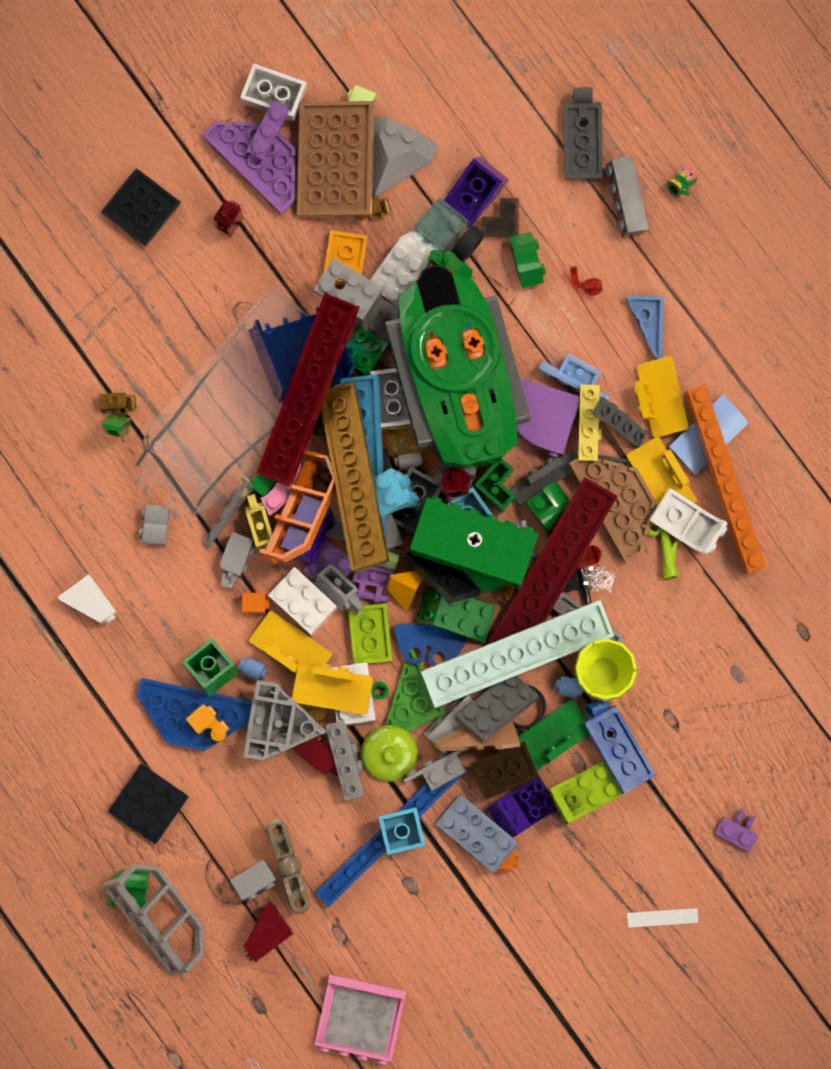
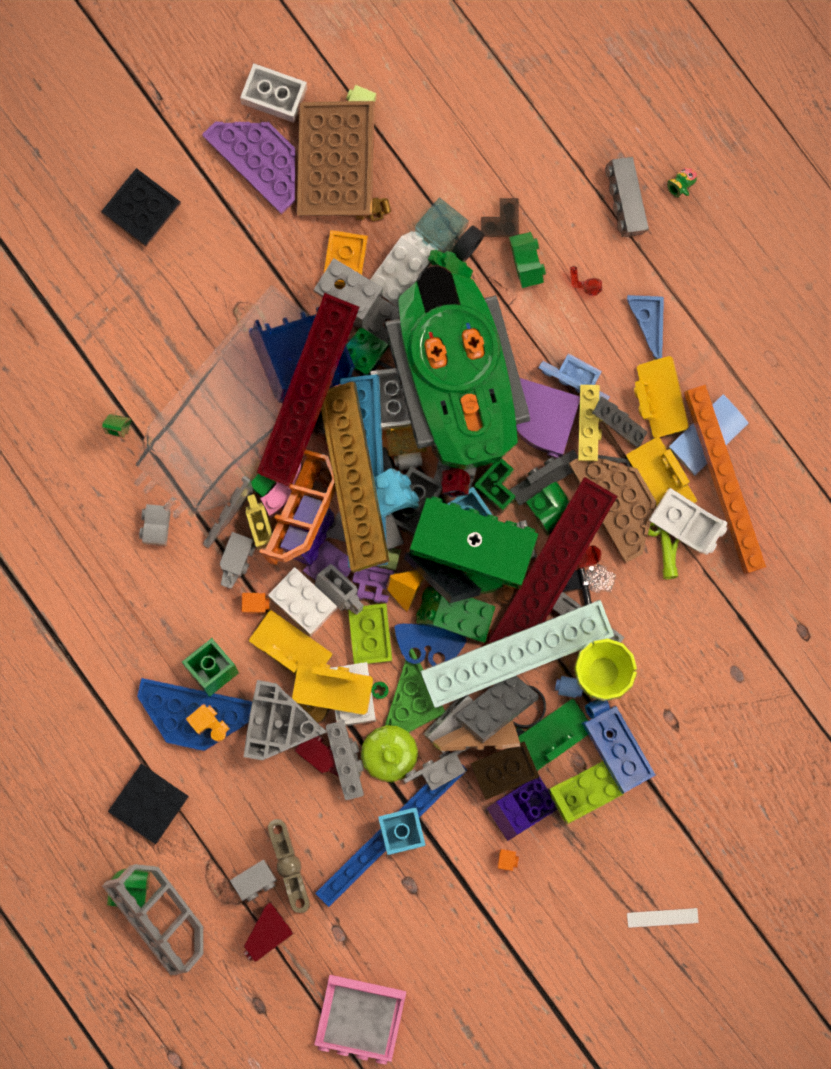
white slope [58,574,118,624] -> none
pearl gold piece [99,392,137,415] -> none
dark red hinge [213,200,243,237] -> none
medium blue brick [238,657,268,682] -> none
medium lavender plate [247,101,290,160] -> none
light grey wedge [372,117,438,198] -> none
sand blue plate [436,795,519,873] -> none
dark purple slope [442,157,509,226] -> none
dark grey hinge [564,87,603,180] -> none
medium lavender hinge [715,809,759,853] -> none

